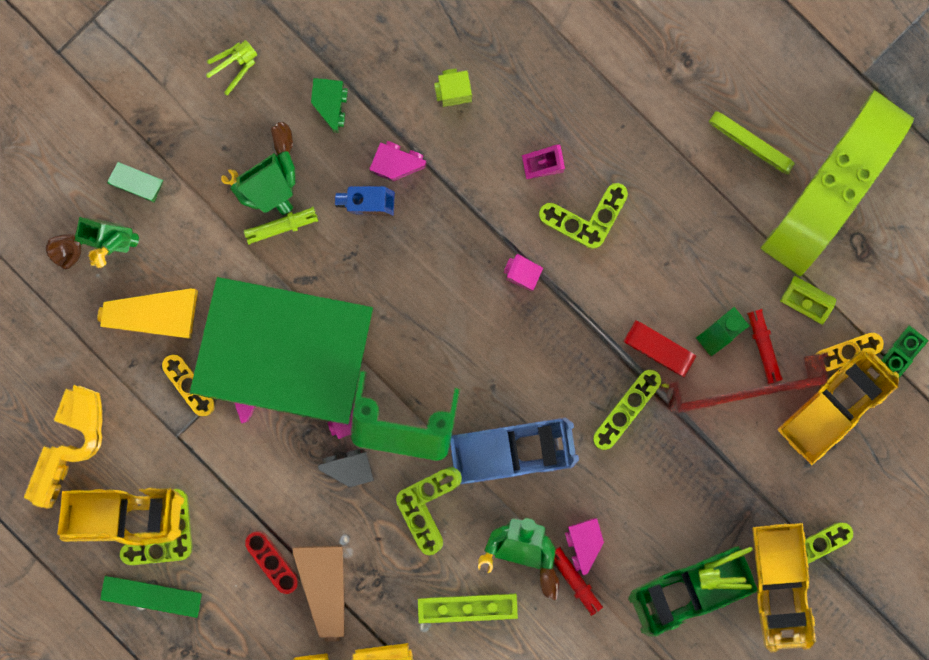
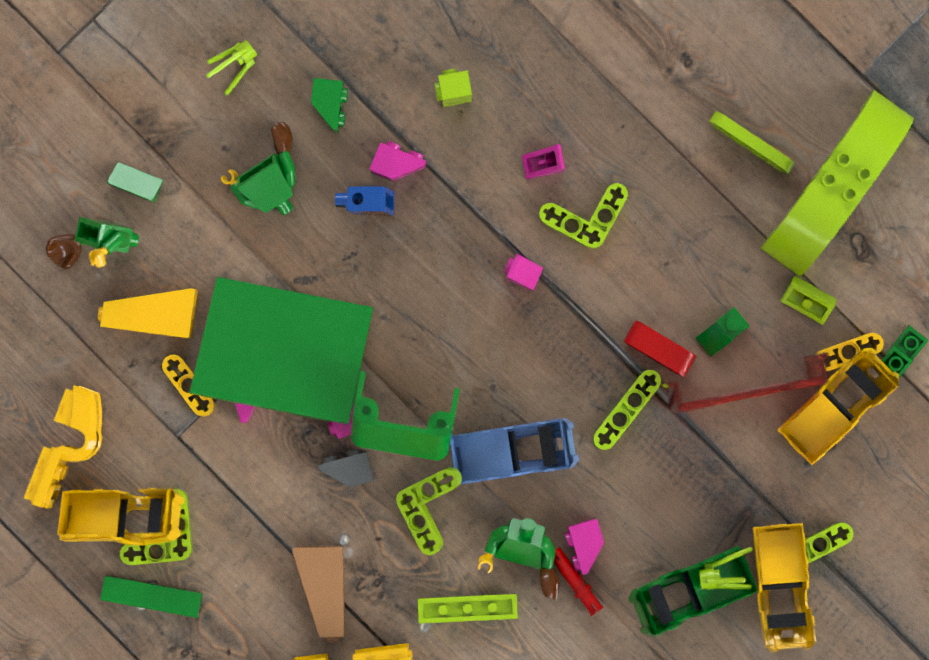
lime pin [244,206,318,245] -> none
red beam [245,531,299,594] -> none
red pin [747,309,783,384] -> none

